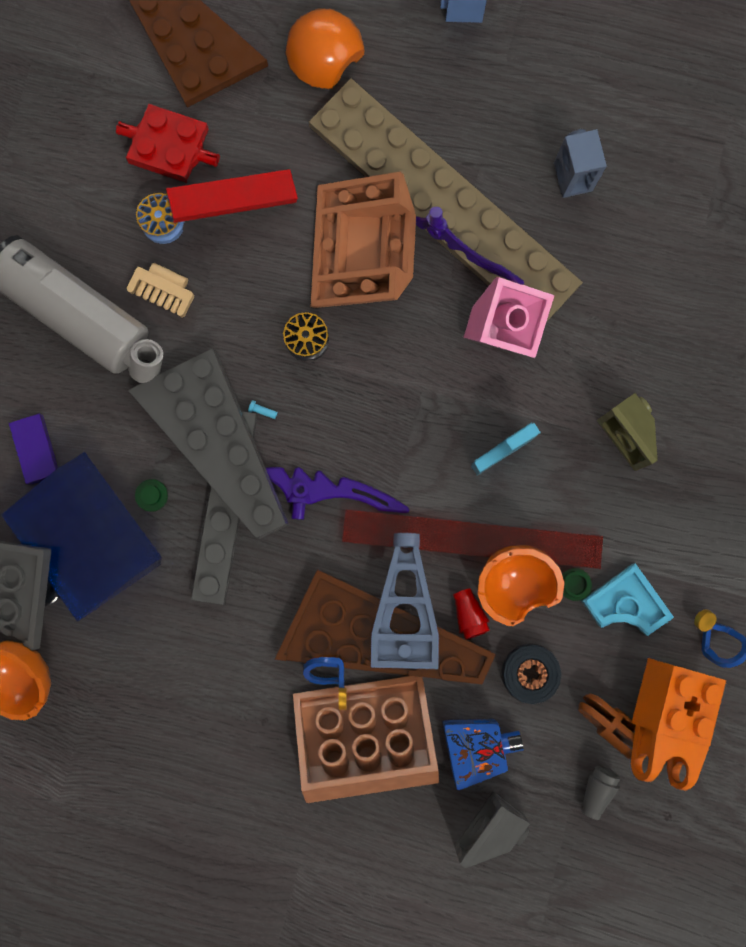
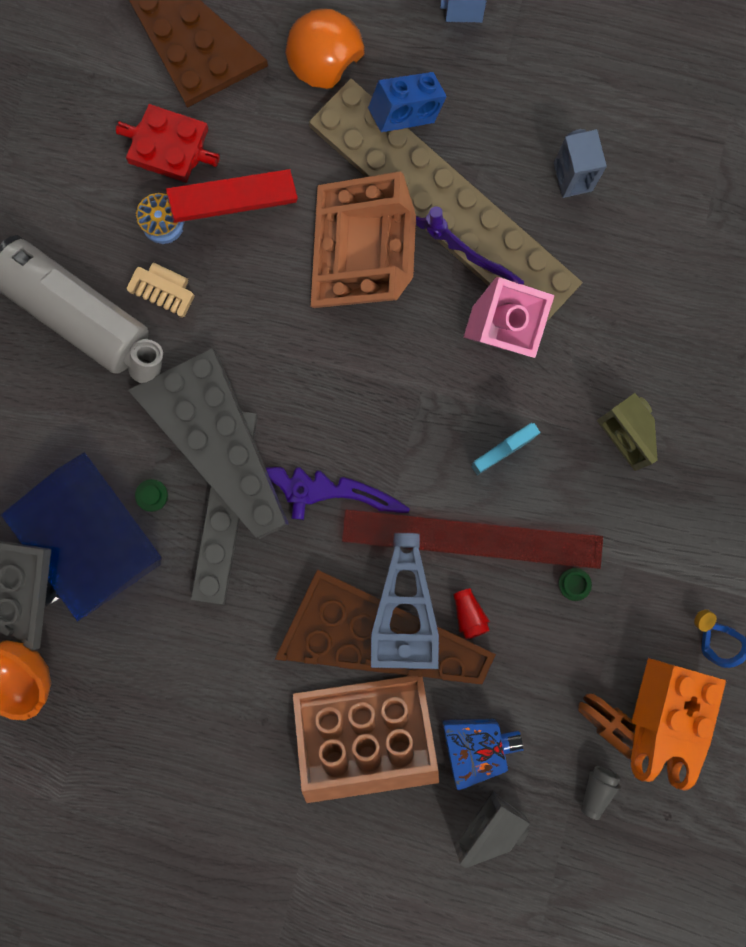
dark purple tile [9,413,60,485] -> none
medium azure piece [248,400,278,419] -> none
wheel [283,312,329,362] -> none
blue piece [303,657,347,710] -> none
orange cylinder [478,545,564,626] -> none
black bush [501,644,562,704] -> none
medium azure tile [581,563,674,636] -> none
none -> blue brick [368,72,447,132]

